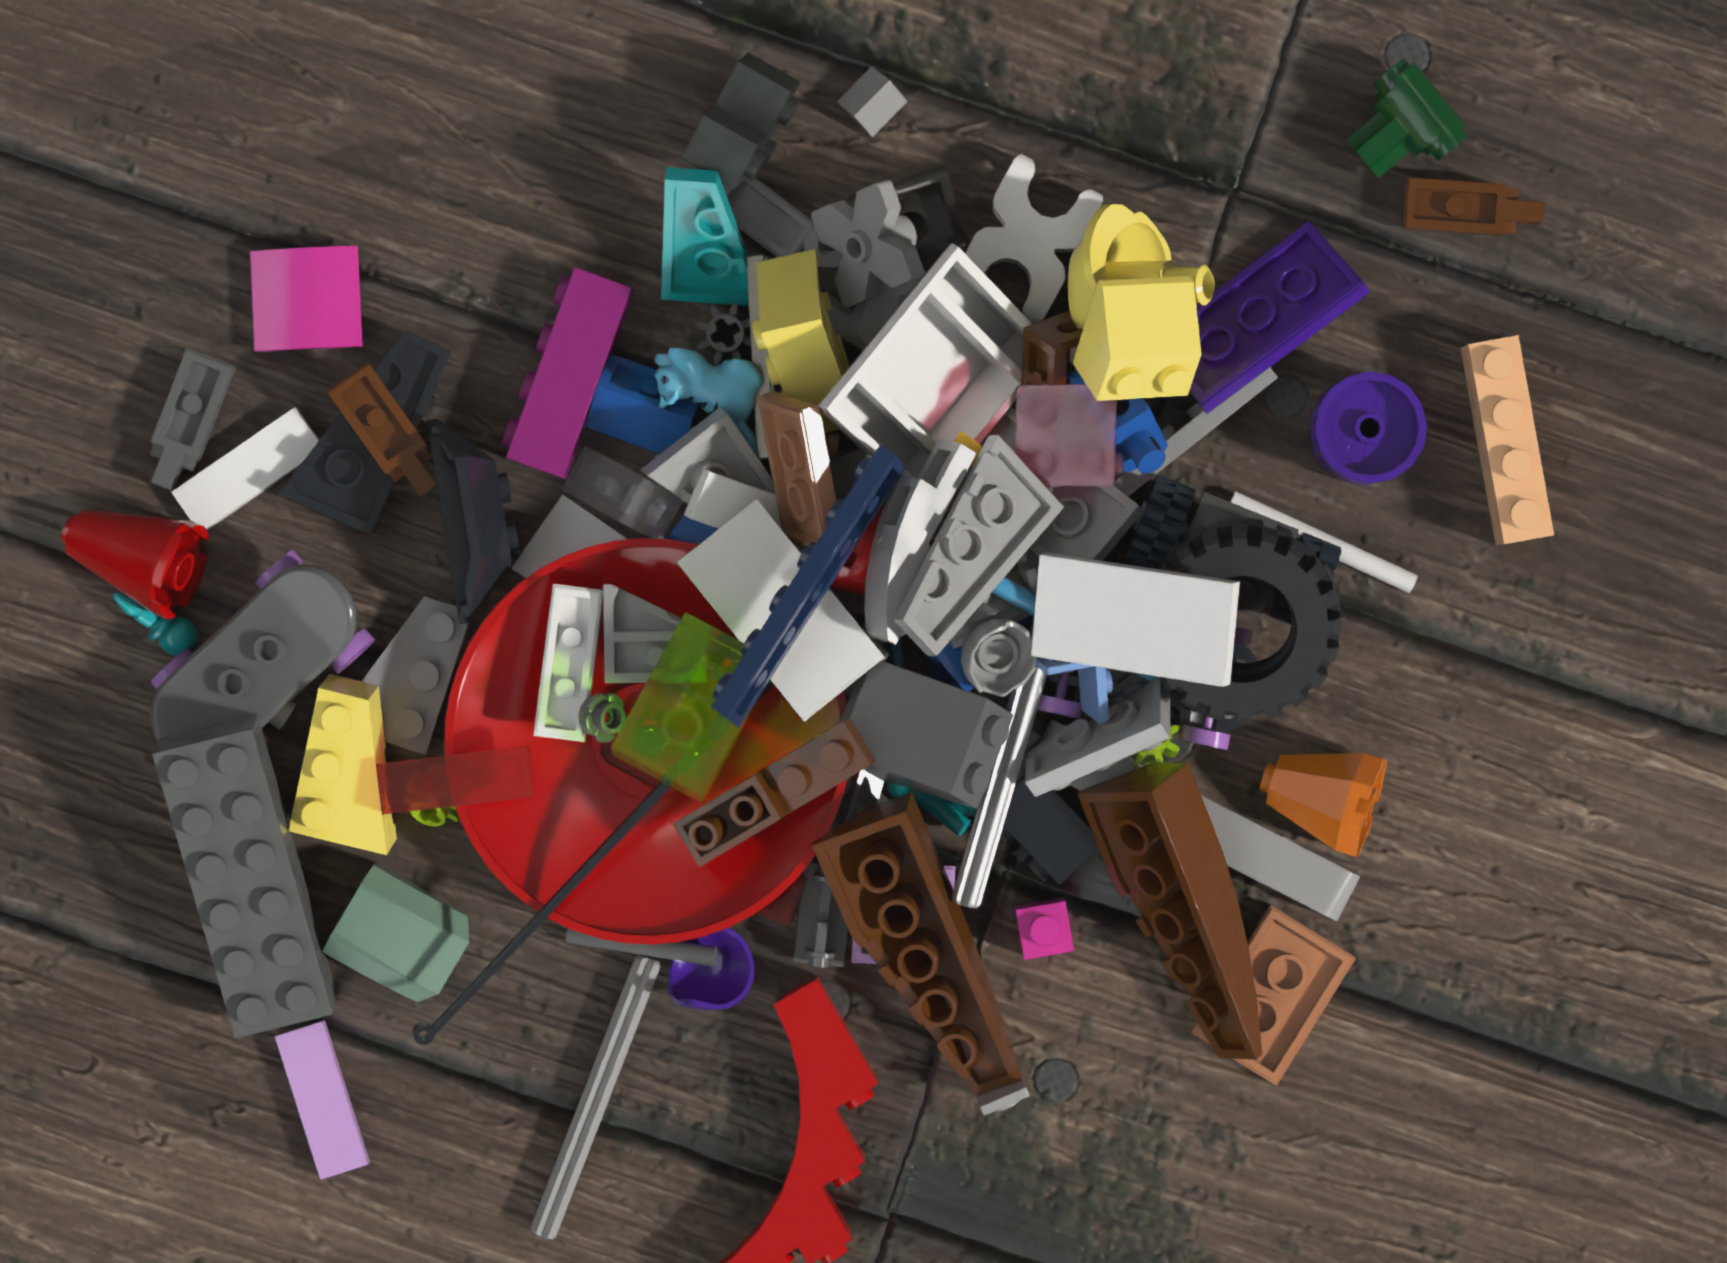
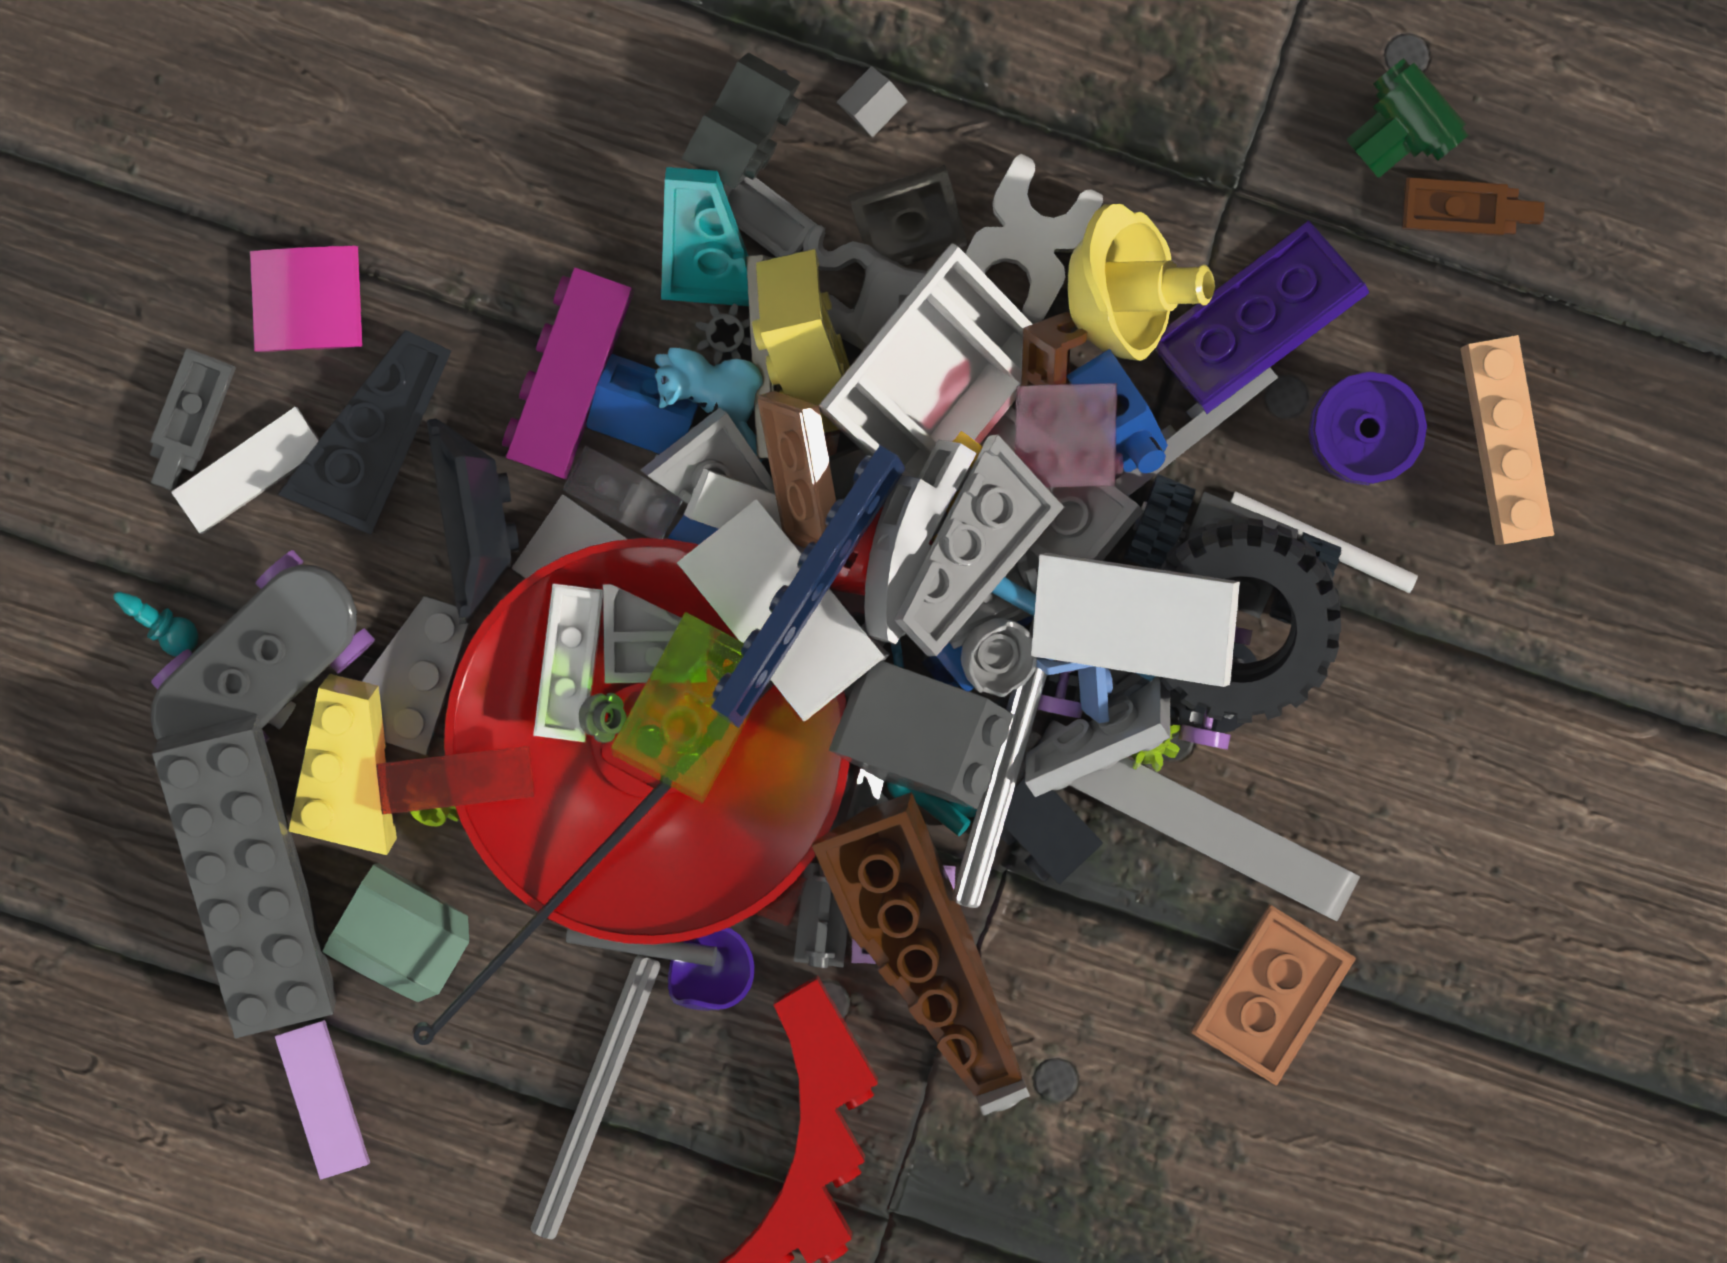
red cone [61,509,209,619] -> none
reddish brown hinge [326,362,437,497] -> none
reddish brown slope [673,717,876,867] -> none
light grey plant [811,180,925,308] -> none
dark pink brick [1014,897,1074,960] -> none
light yellow slope [1073,276,1201,401] -> none
reddish brown wedge [1078,762,1262,1060] -> none
orange cone [1260,753,1387,857] -> none

